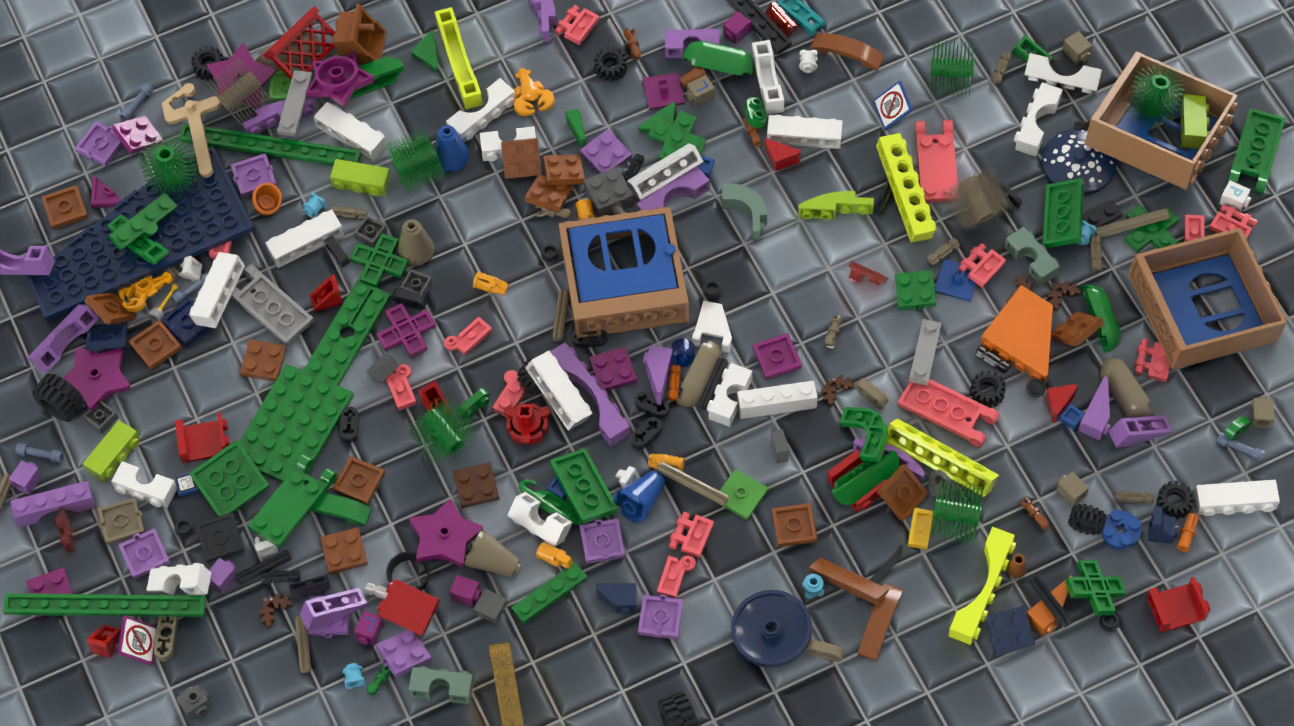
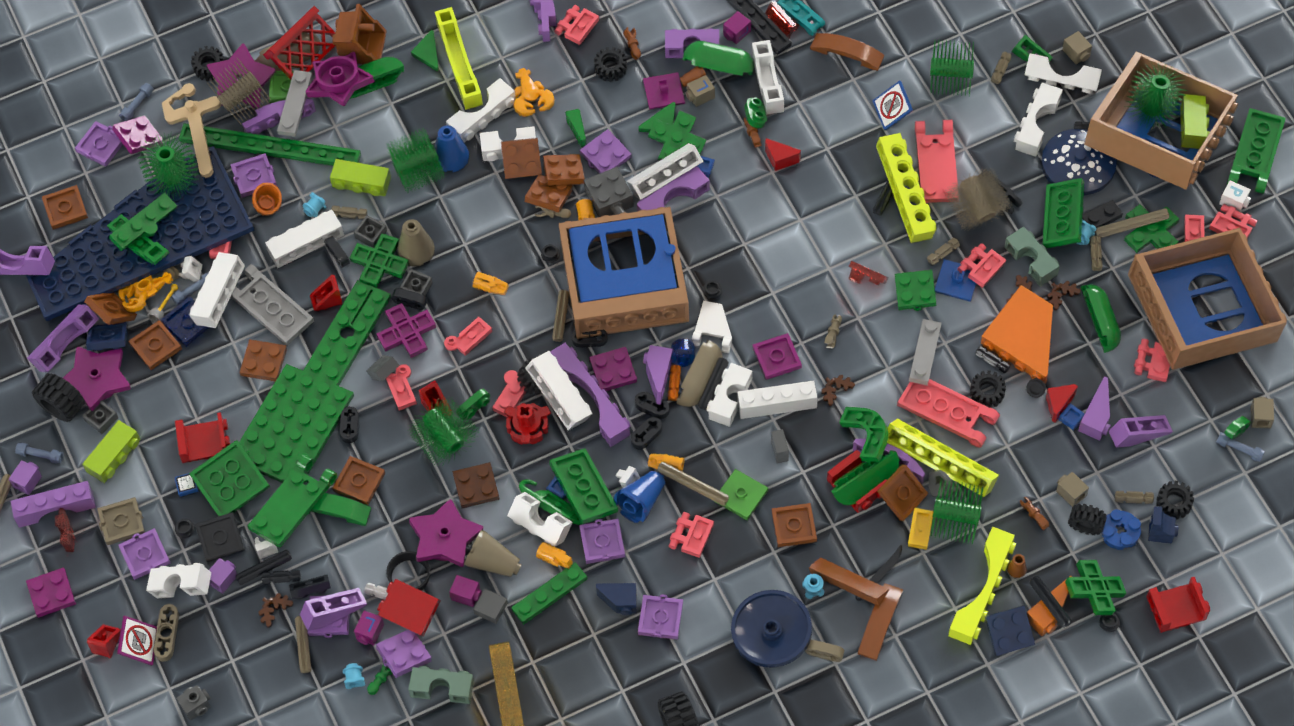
green plate [3,593,206,617] -> none
magenta tile [91,176,122,208] -> none
white arch [111,461,177,508] -> none
white brick [314,102,387,161] -> none
dark orange plate [320,527,368,575] -> none
black axle [623,154,644,187] -> none
coral hinge [657,555,696,599] -> none
sand green arch [722,183,767,241] -> none
white brick [767,115,843,149] -> none
lime slope [798,191,874,220] -> none
white brick [799,50,818,73] -> none
dark tan beam [855,378,888,409] -> none
dark orange plate [1051,312,1104,347] -> none
dark tan brick [1100,355,1154,418] -> none
orange axle [1177,513,1199,552] -> none
white brick [1194,480,1280,516] -> none

